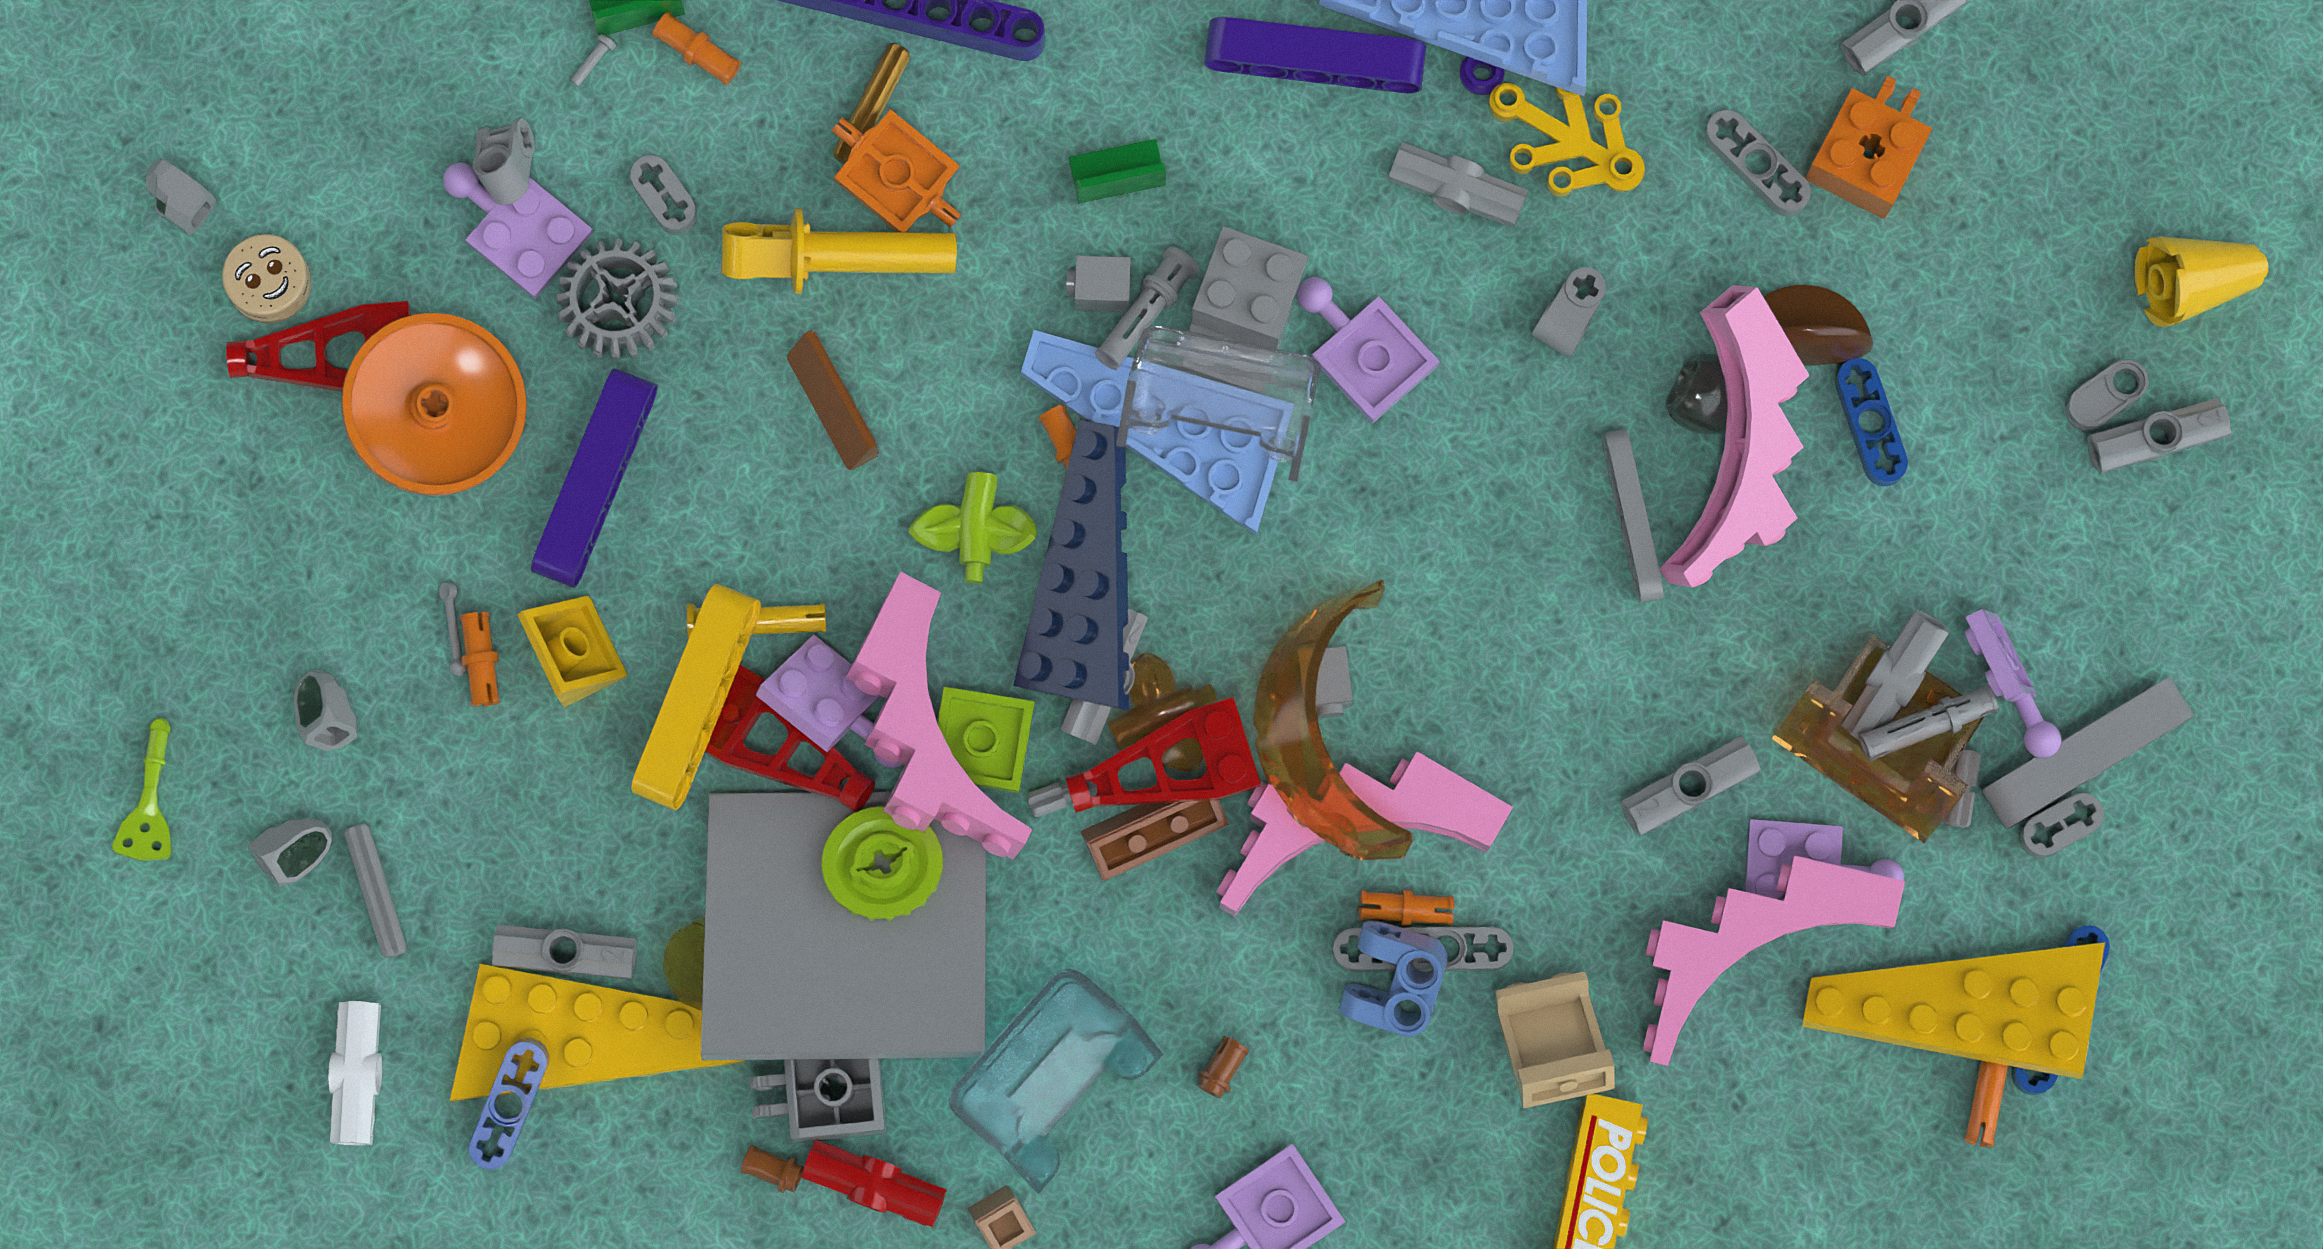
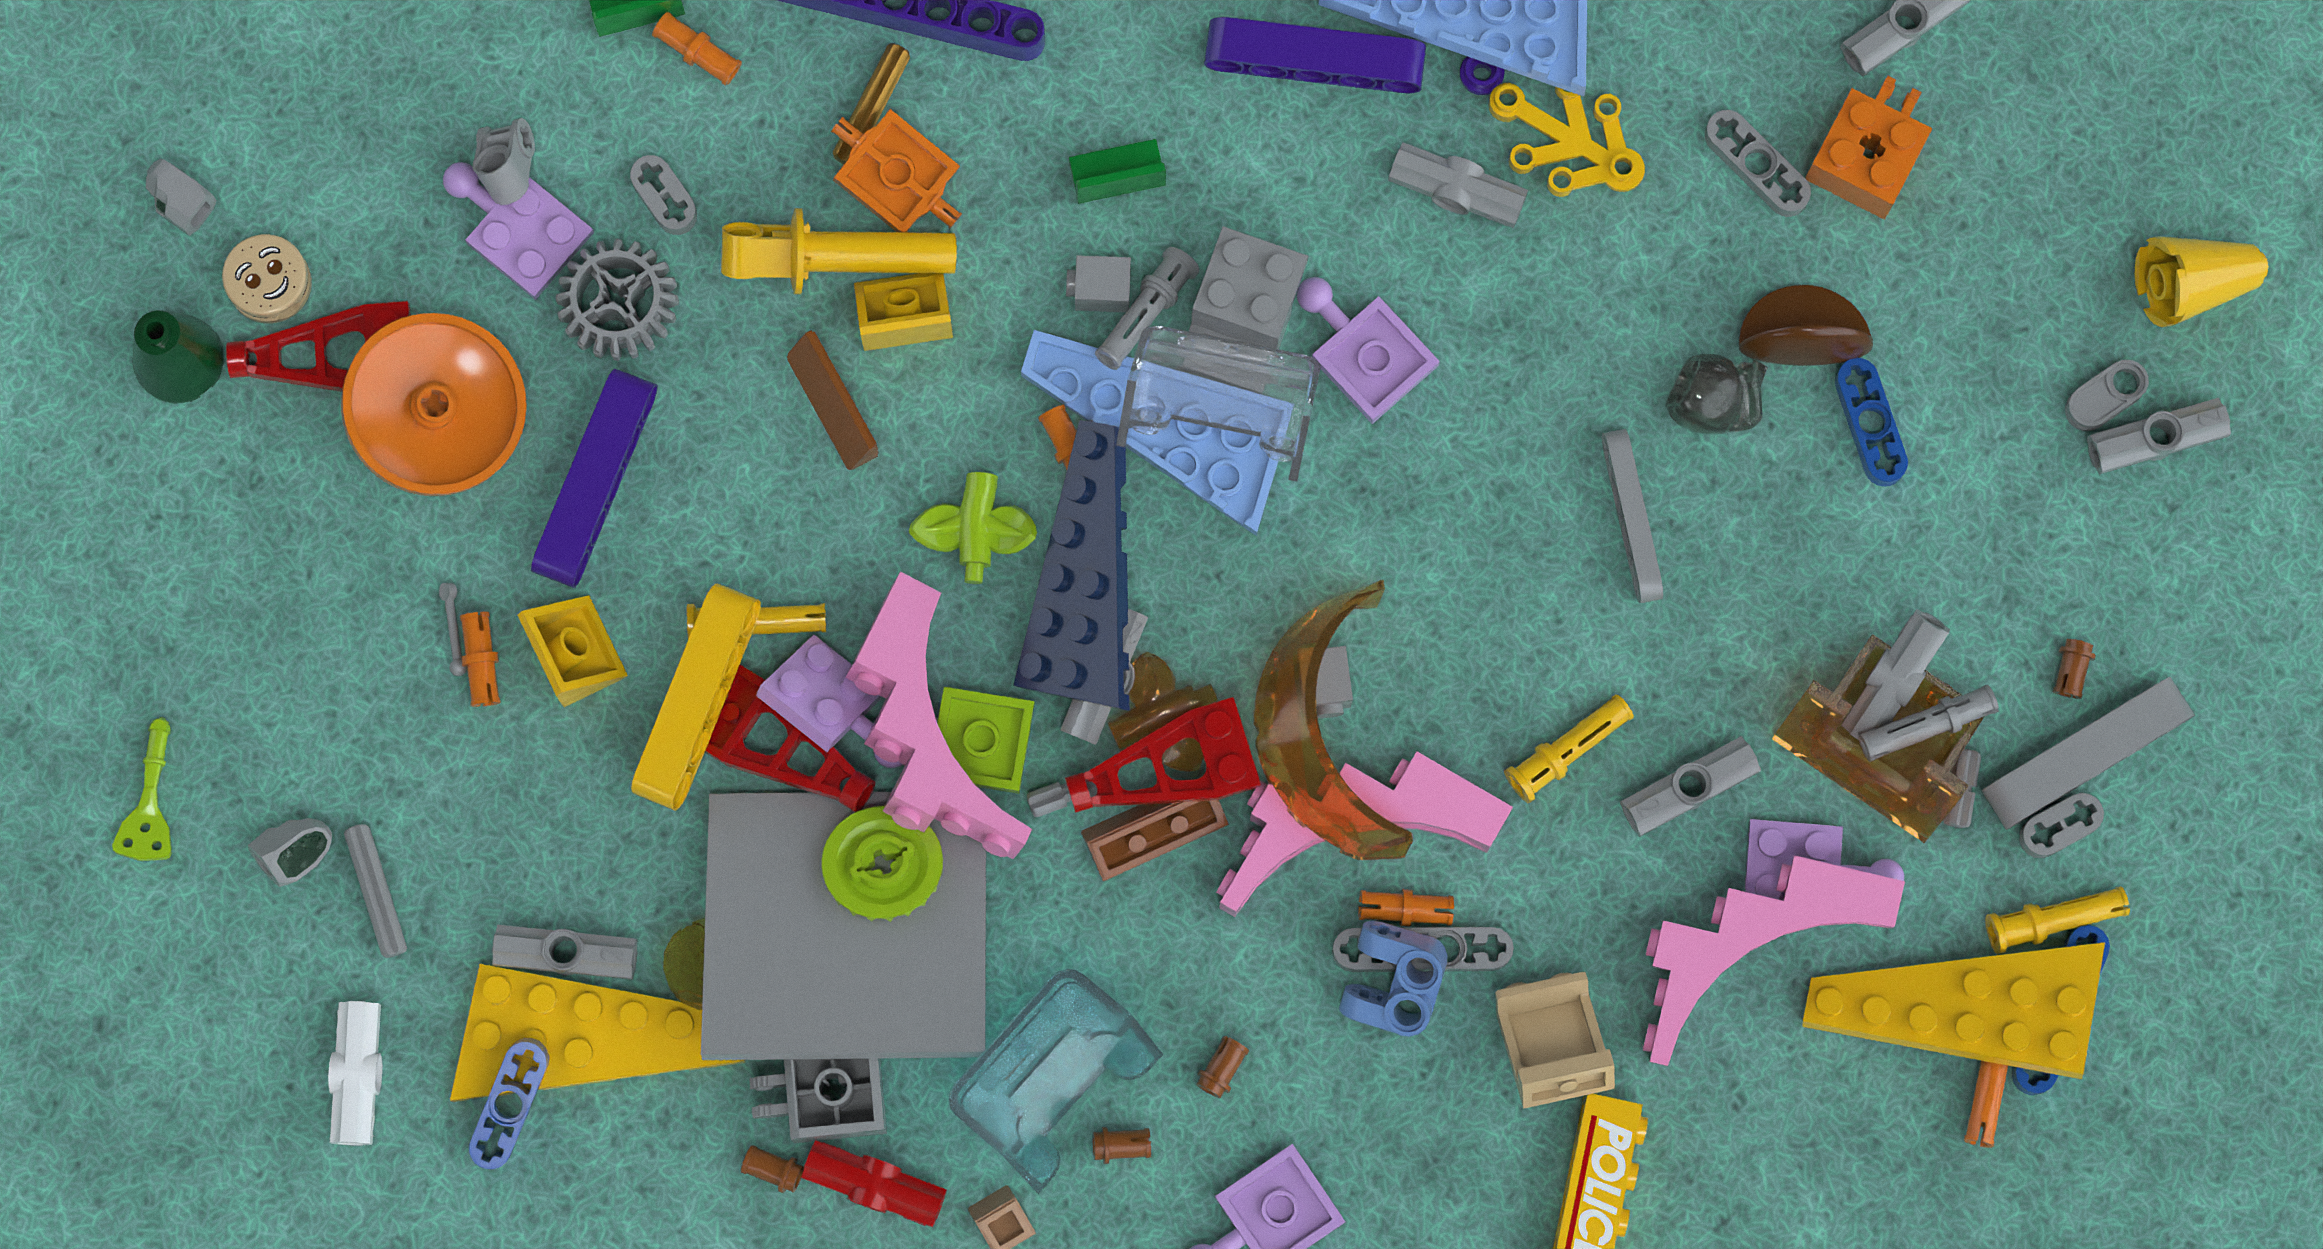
light grey rock [293,670,357,751] -> none
light grey piece [570,33,617,87] -> none
light grey piece [1531,267,1606,358] -> none
bright pink arch [1659,285,1810,588] -> none
lavender plate [1965,609,2061,758] -> none
none -> dark green cone [132,310,224,404]
none -> yellow slope [854,273,953,351]
none -> dark orange pin [1092,1127,1151,1164]
none -> yellow pin [1504,694,1634,803]
none -> yellow pin [1985,886,2130,955]
none -> dark orange pin [2052,639,2096,699]

